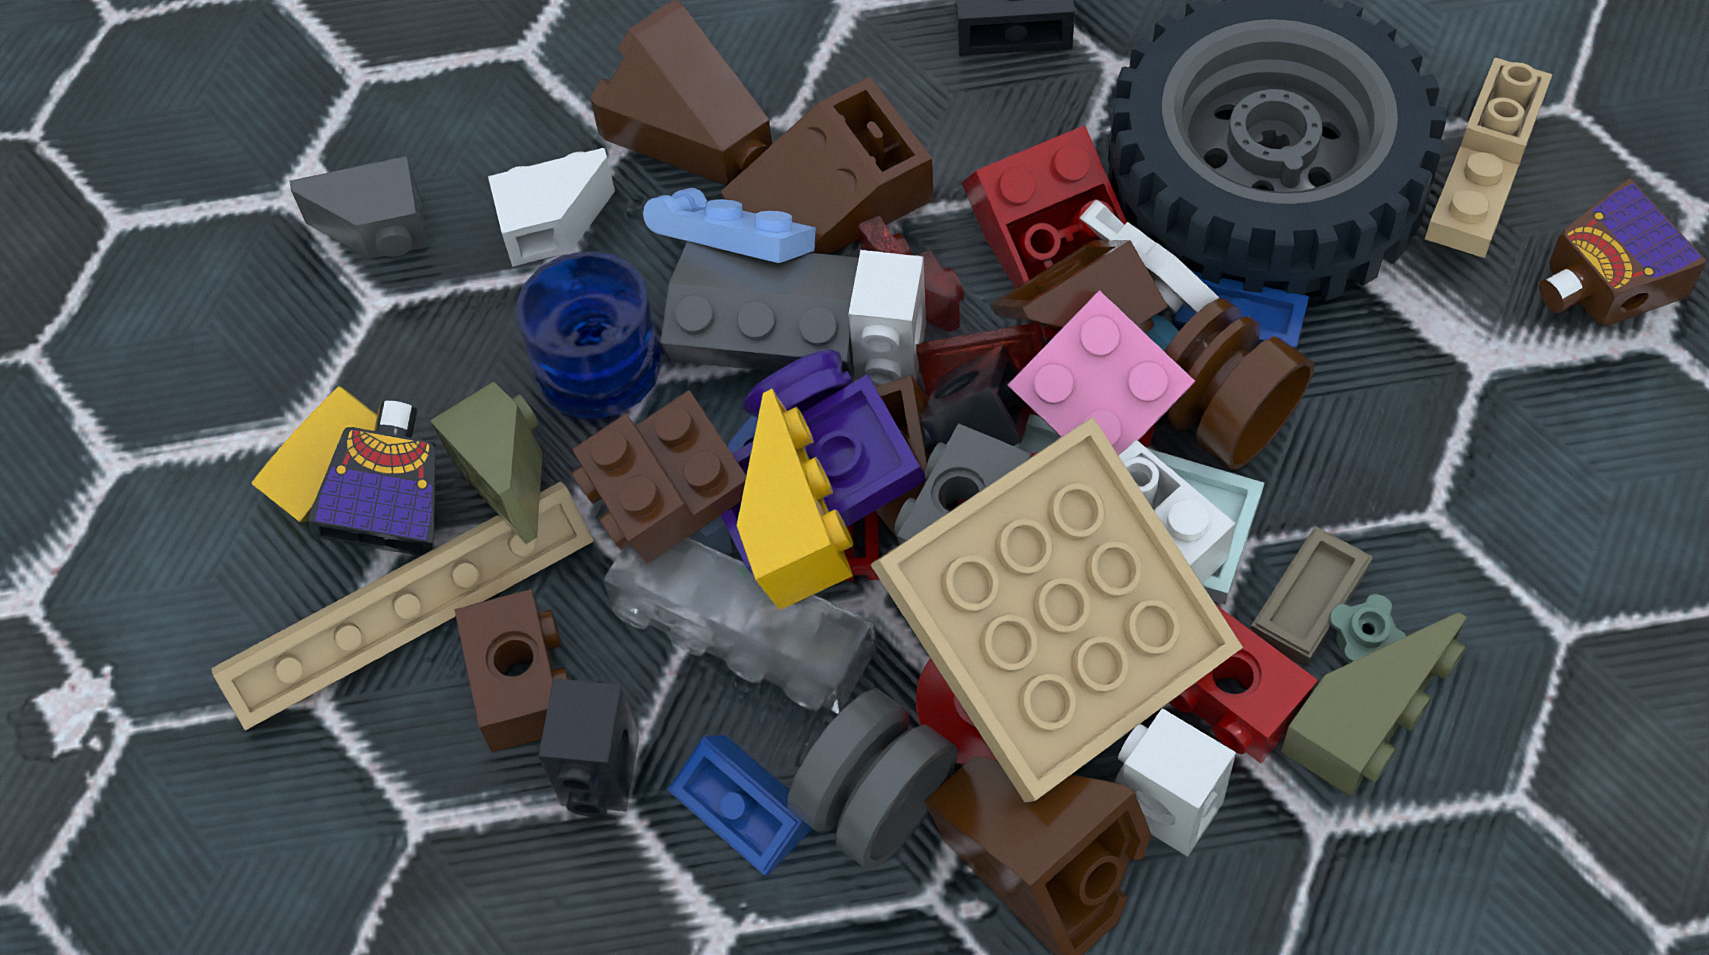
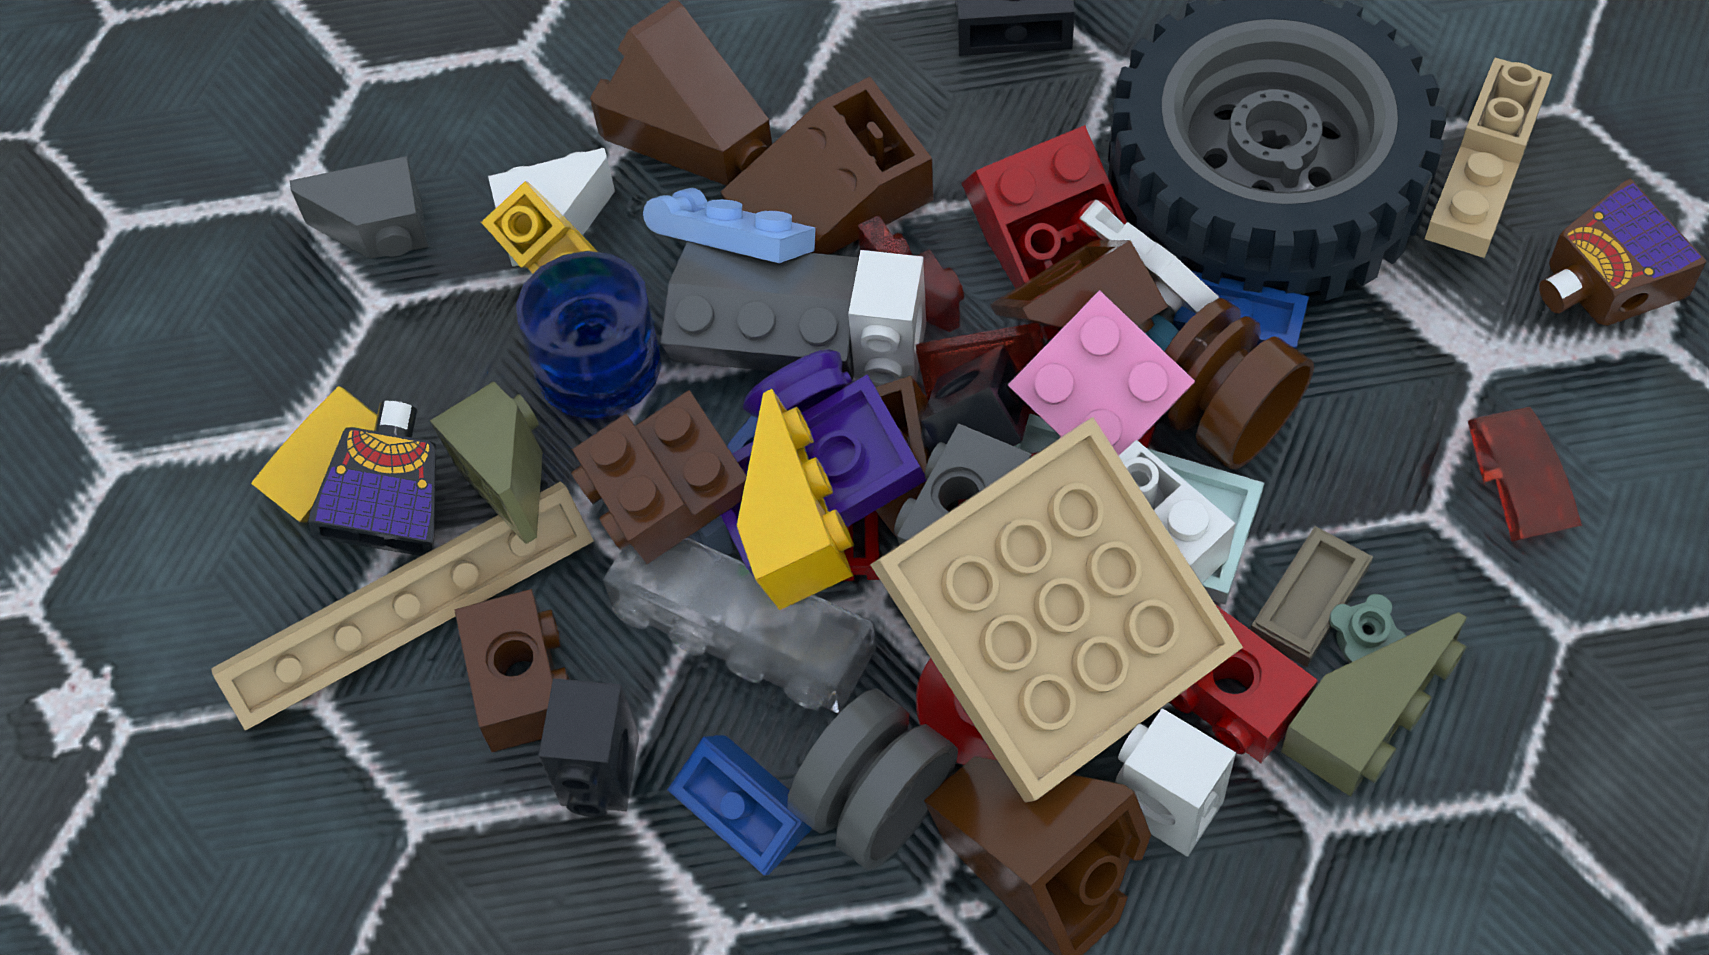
none -> yellow slope [481,181,617,313]
none -> clear red slope [1468,407,1582,542]

